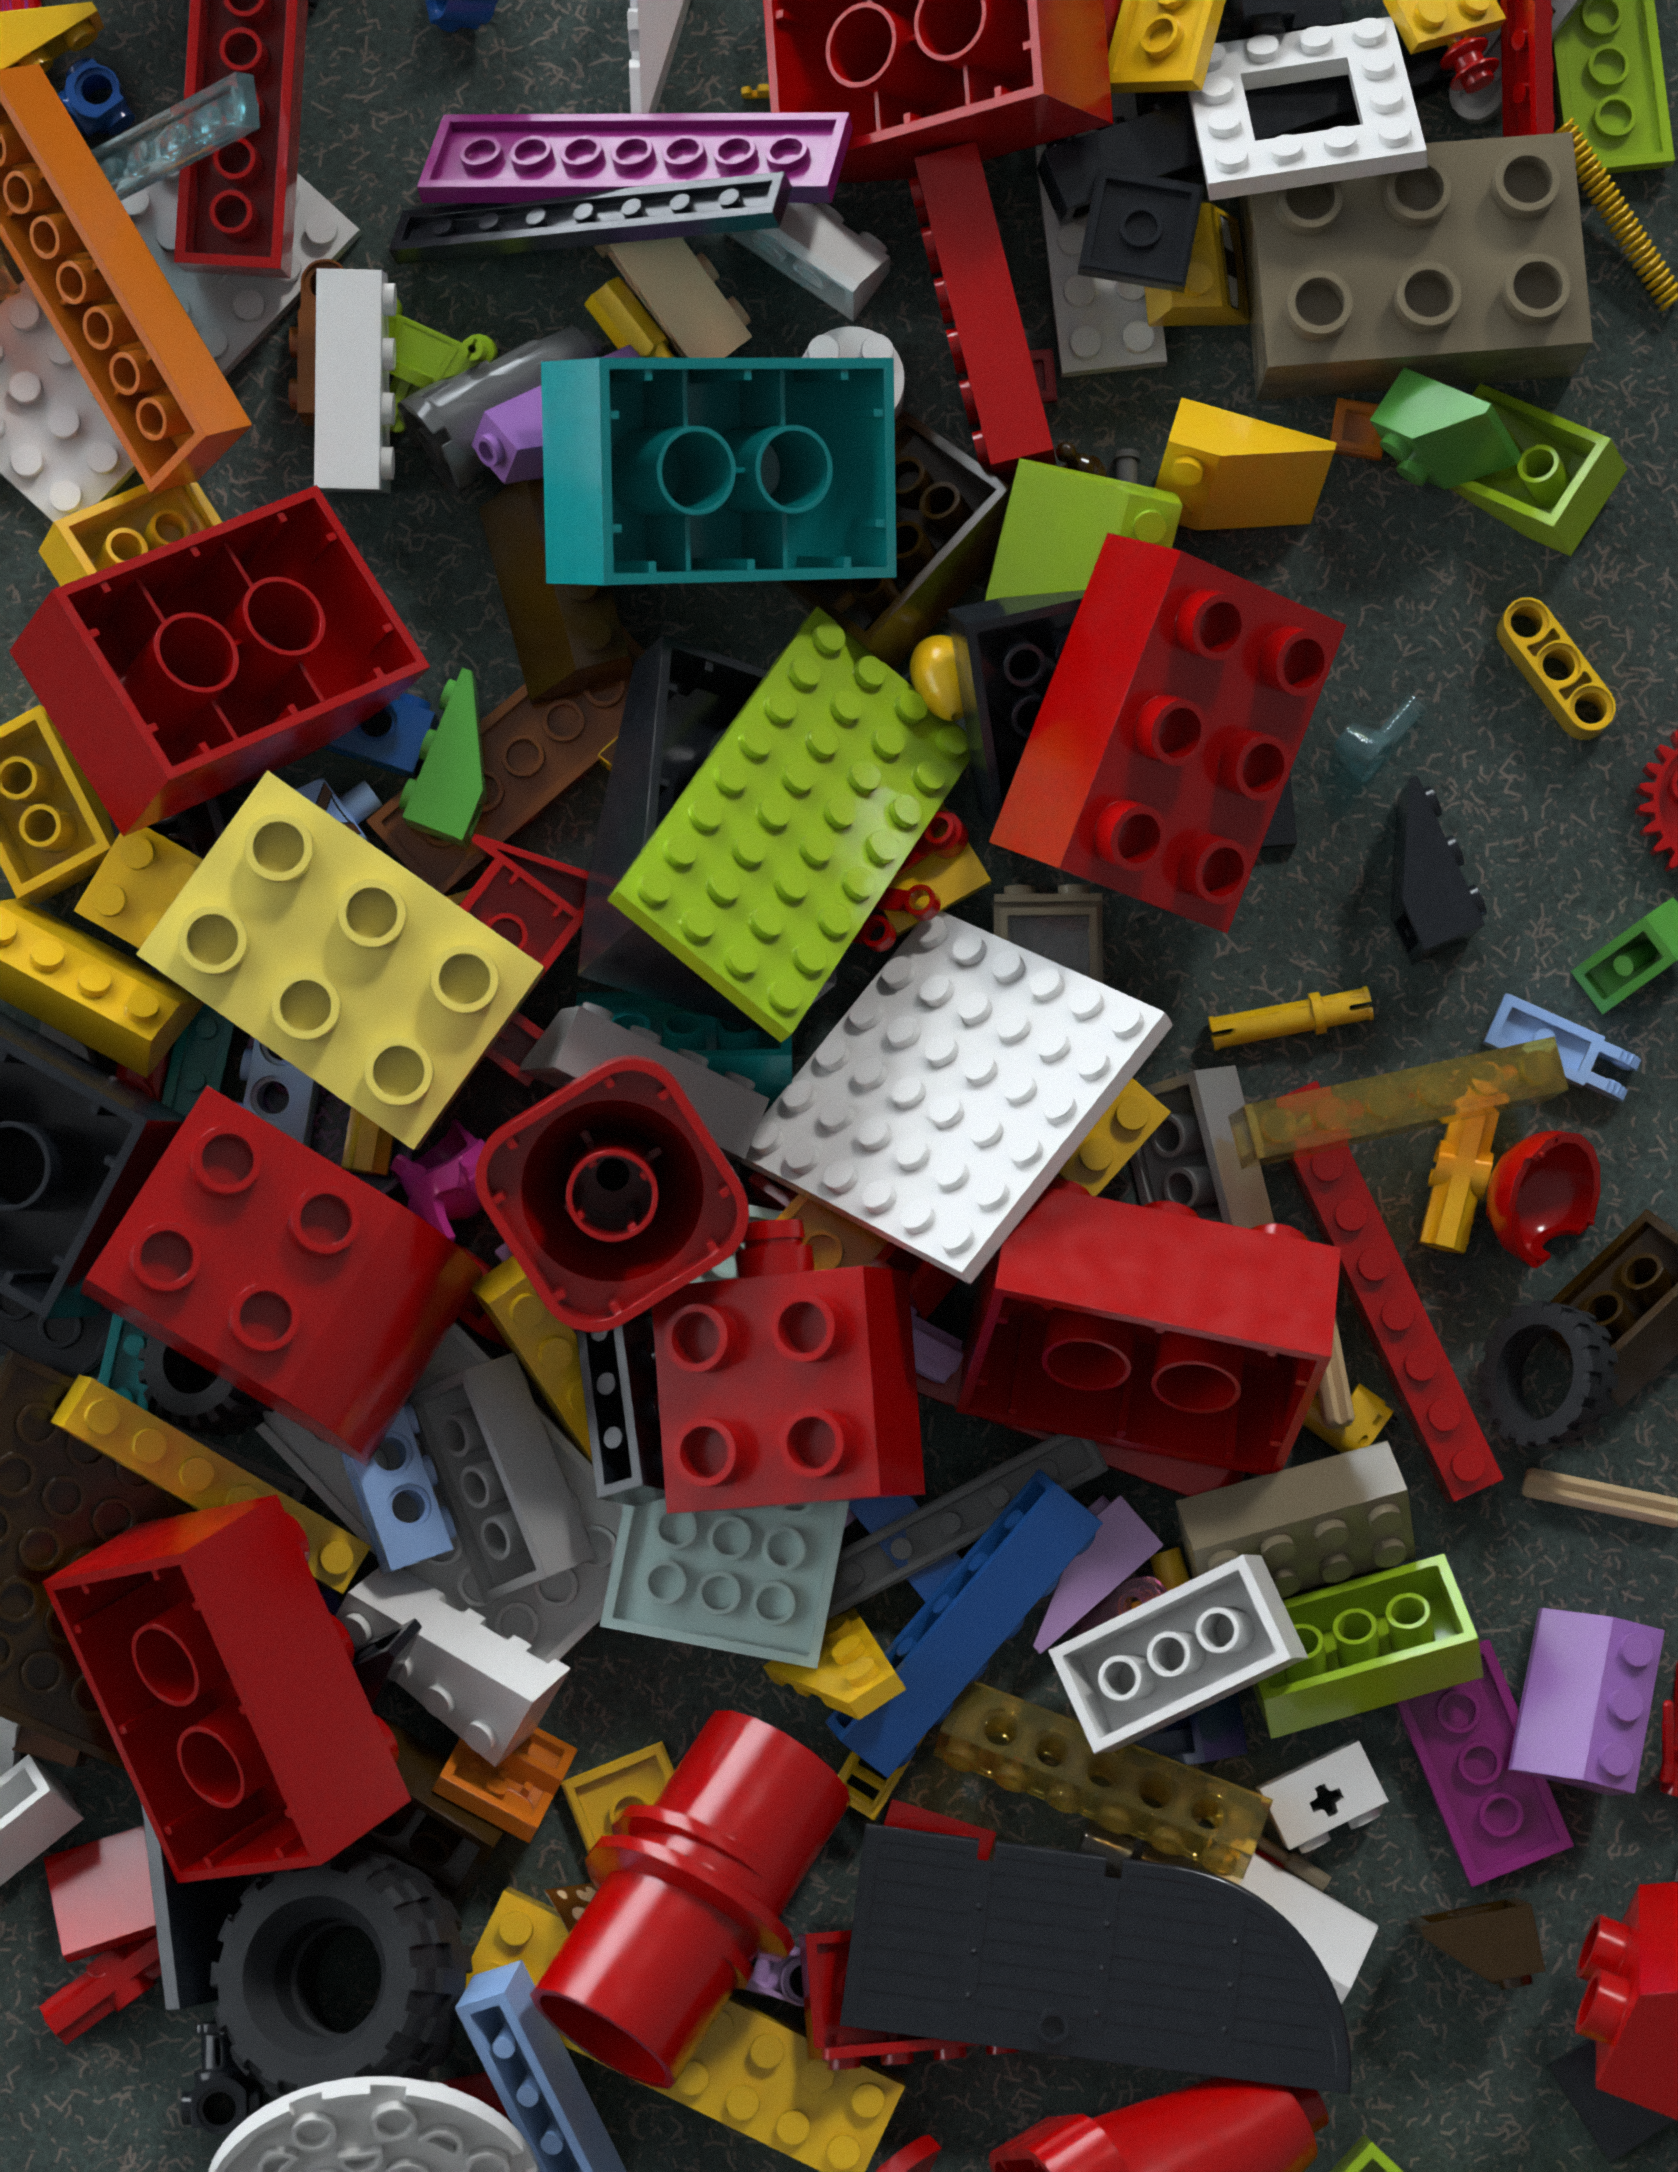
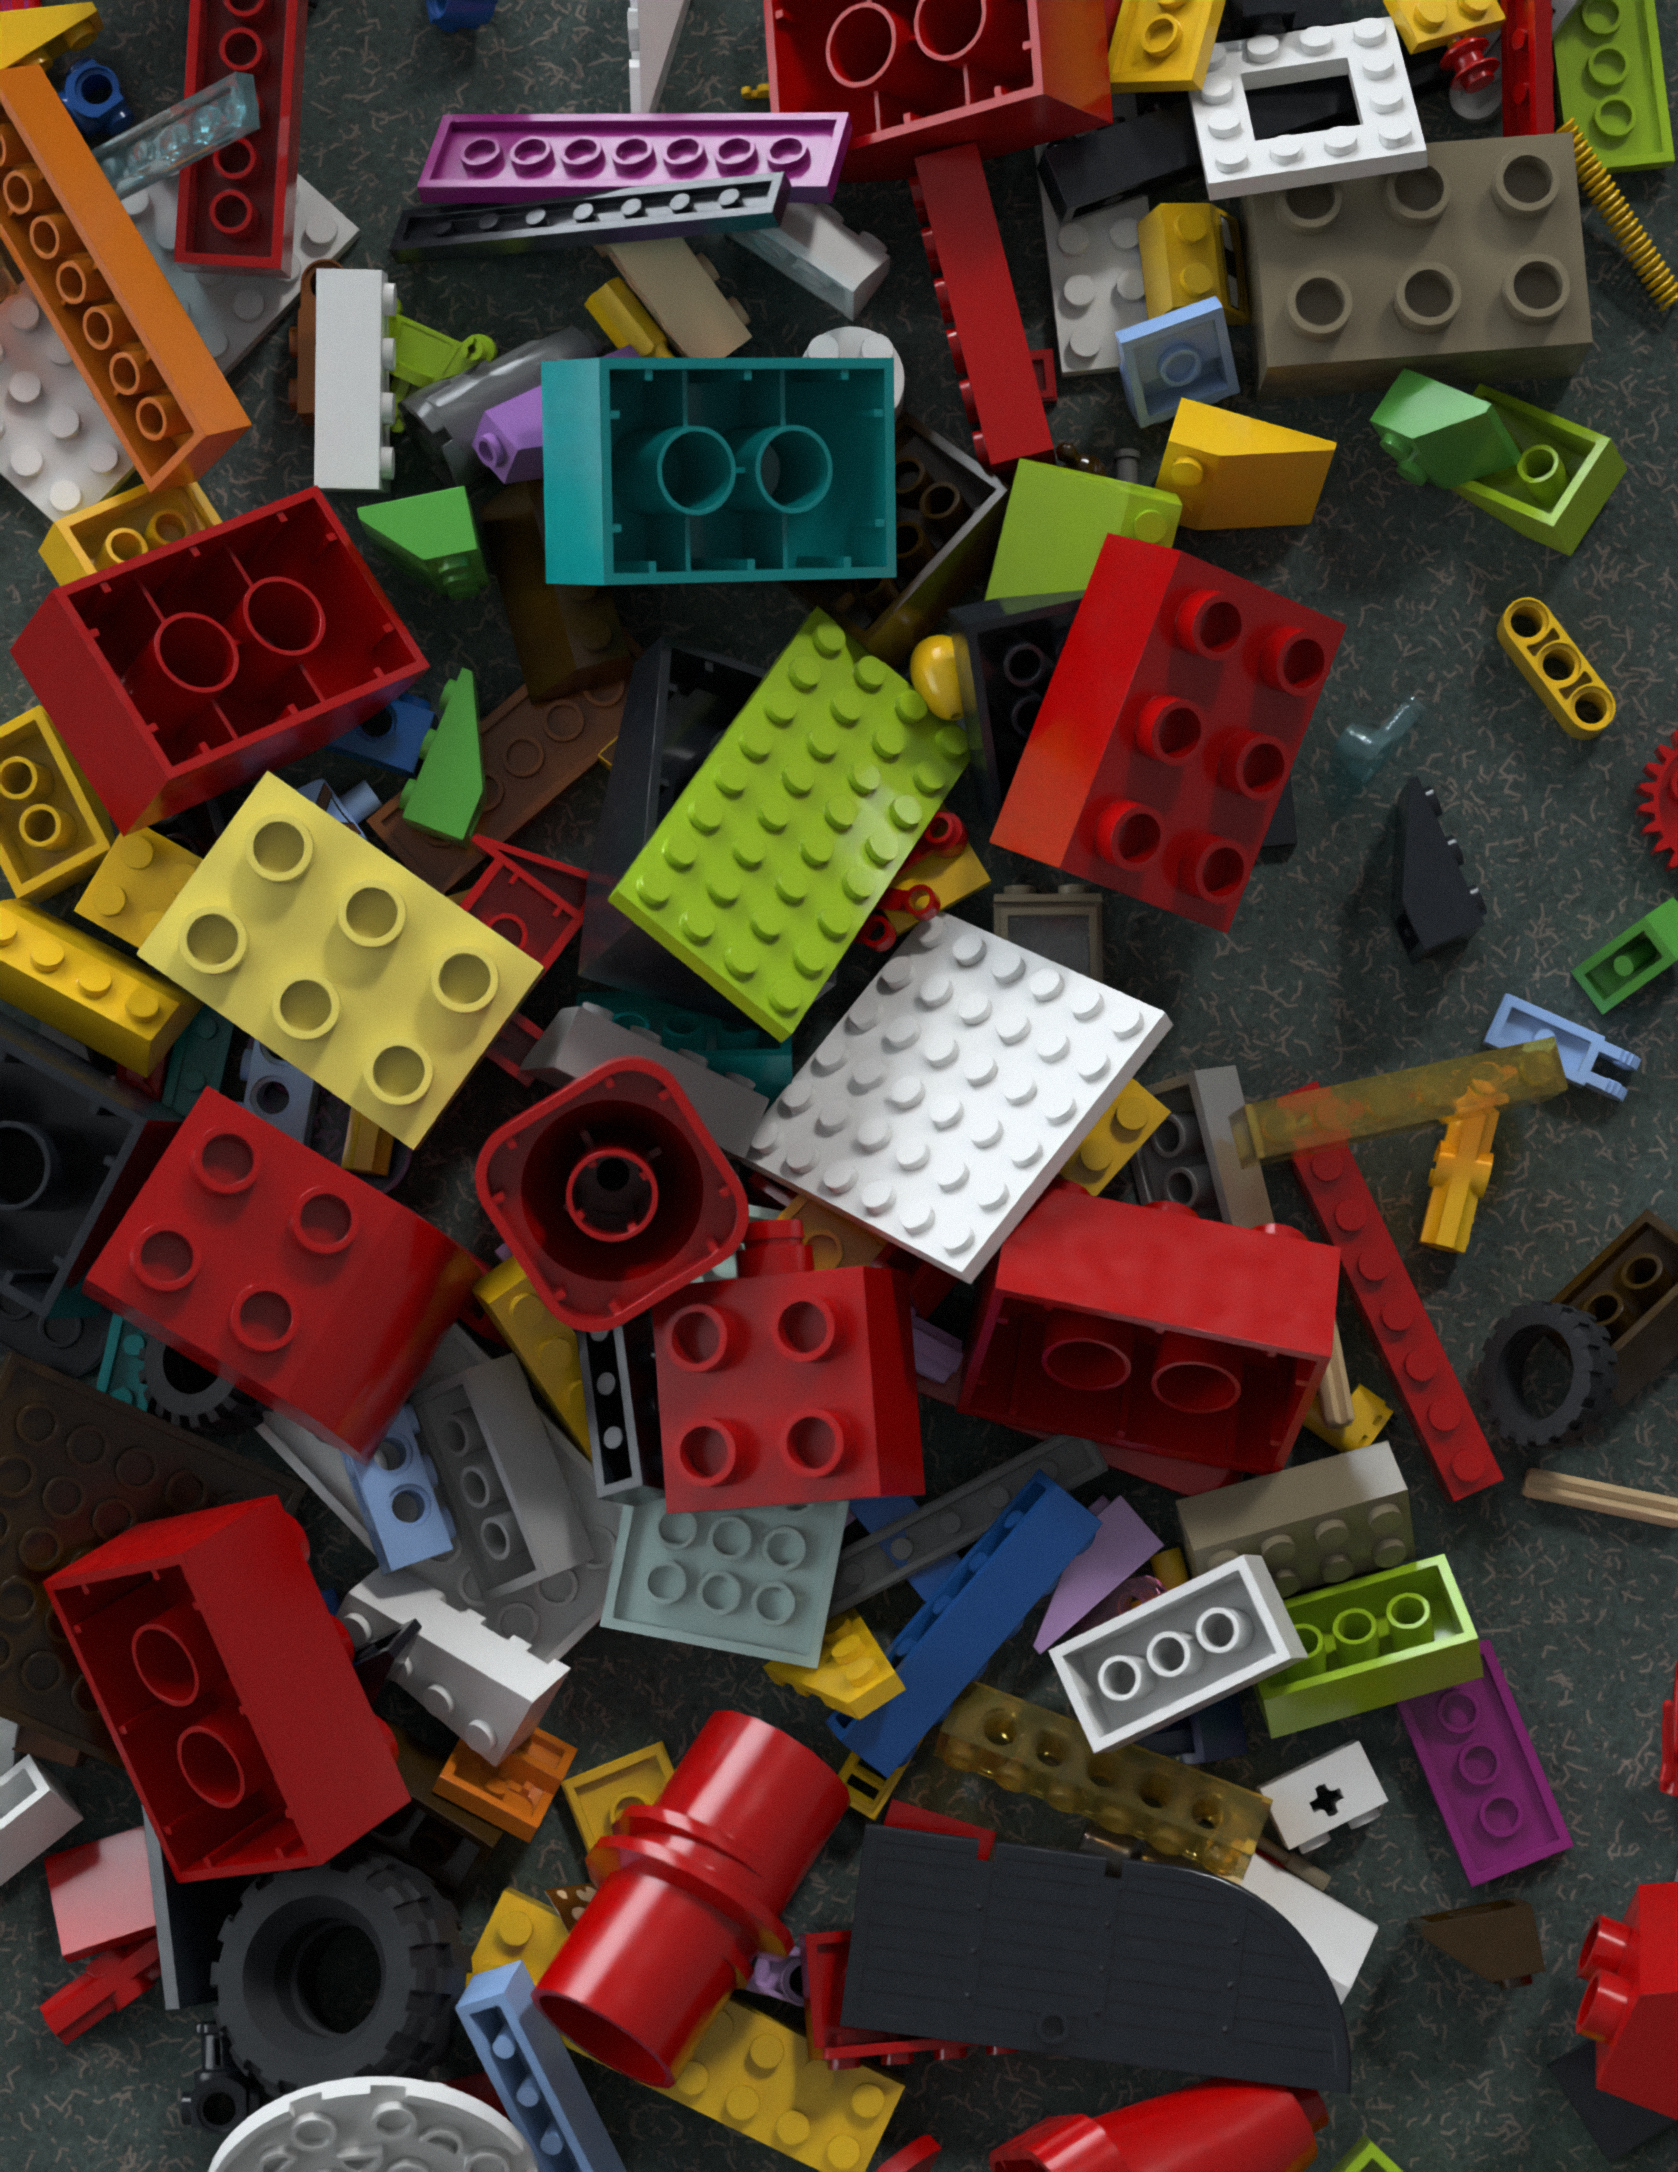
yellow brick [50,1374,371,1594] -> none
dark pink helmet [389,1119,485,1242] -> none
black tile [1078,167,1204,293] -> none
yellow pin [1208,986,1374,1051] -> none
orange tile [1330,398,1383,461] -> none
red cylinder [1486,1131,1601,1268] -> none
medium lavender slope [1508,1608,1665,1796] -> none
none -> bright green slope [357,486,491,600]
none -> light blue plate [1115,296,1240,428]

